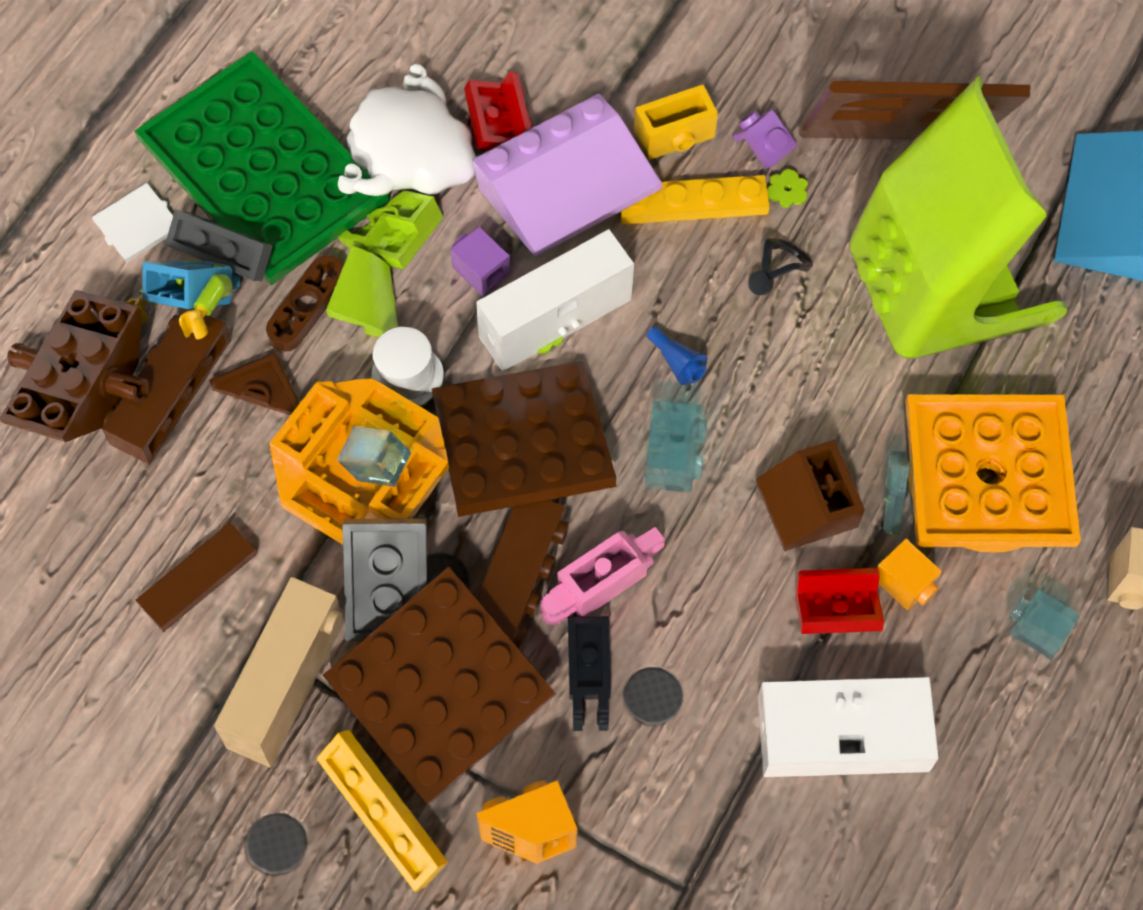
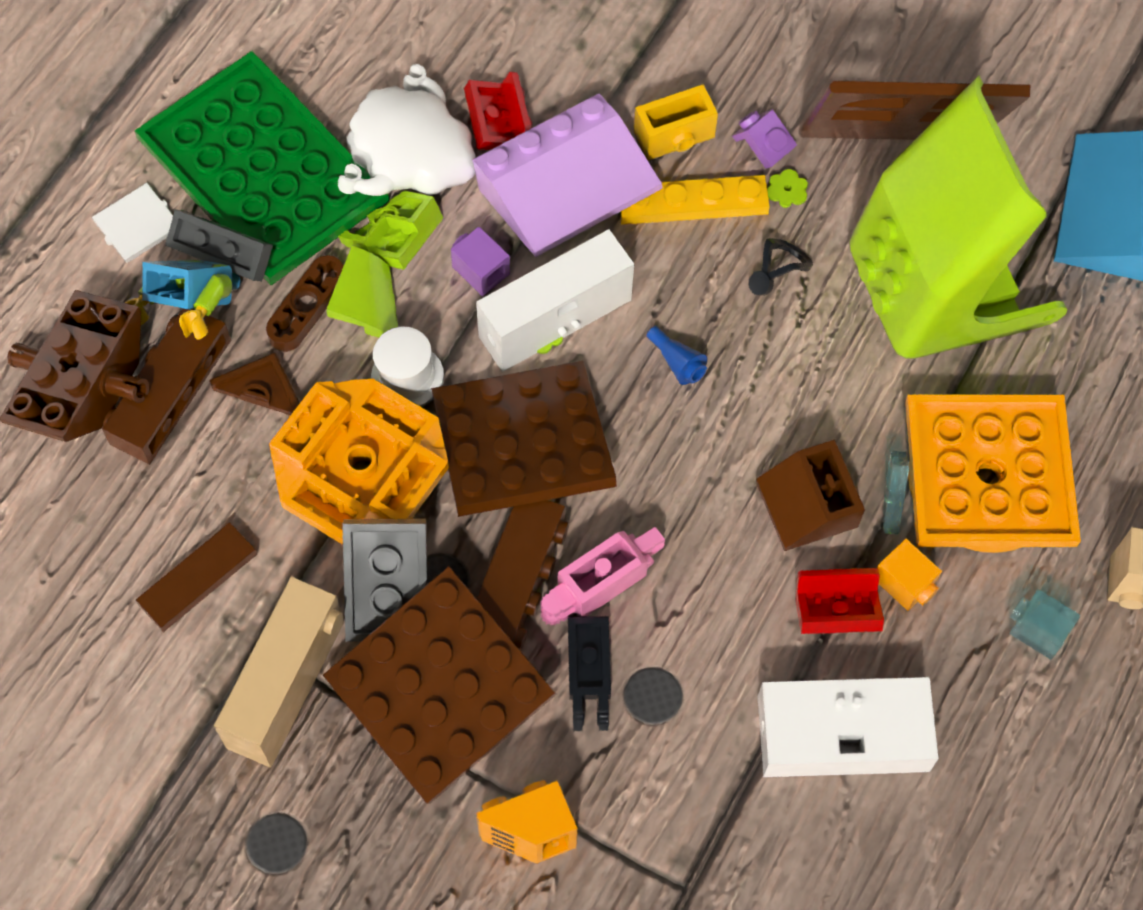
yellow plate [316,729,448,892] -> none
clear light blue brick [337,426,412,487] -> none
clear light blue brick [644,401,707,493] -> none

